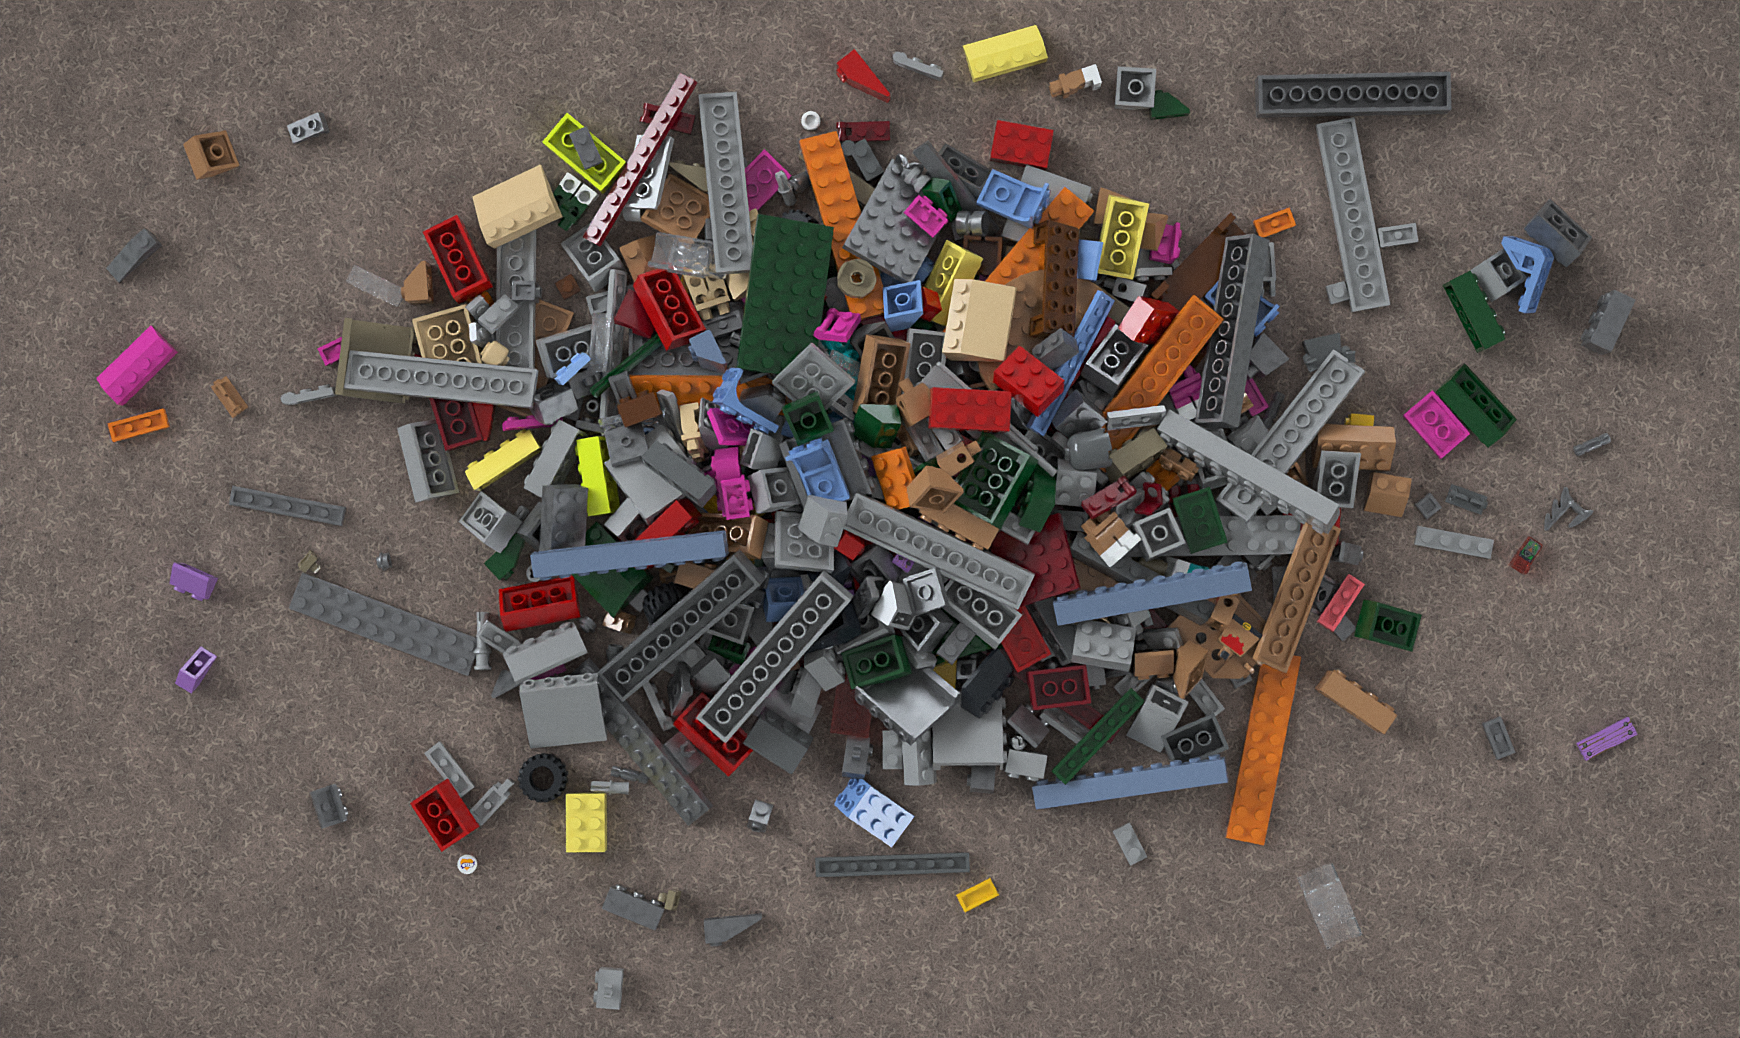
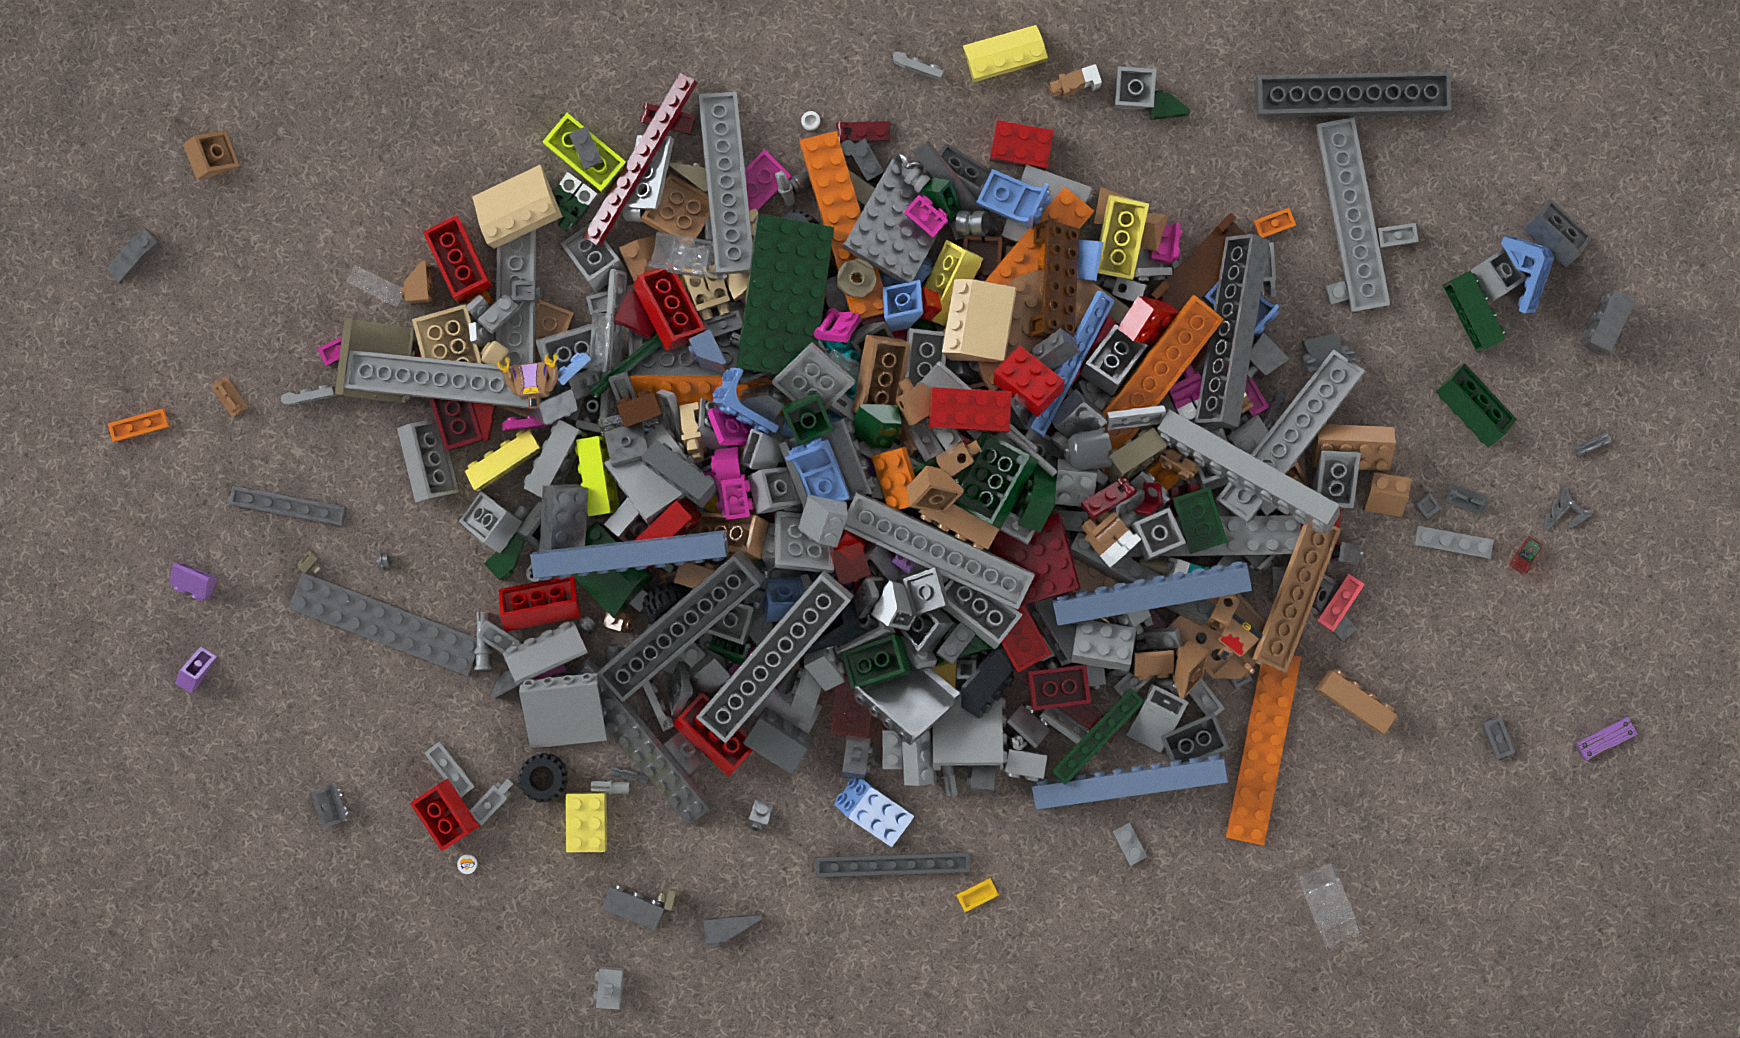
dark pink slope [96,325,178,406] -> none
flat silver plate [287,112,330,144] -> none
reddish brown plate [555,274,581,300] -> none
red slope [836,49,890,103] -> none
yellow brick [1344,413,1374,426] -> none
dark green slope [1354,599,1422,652] -> none
dark pink plate [1402,390,1470,459] -> none
none -> torso [497,353,558,409]
none -> clear red piece [830,542,871,584]
none -> light grey axle [941,766,957,796]

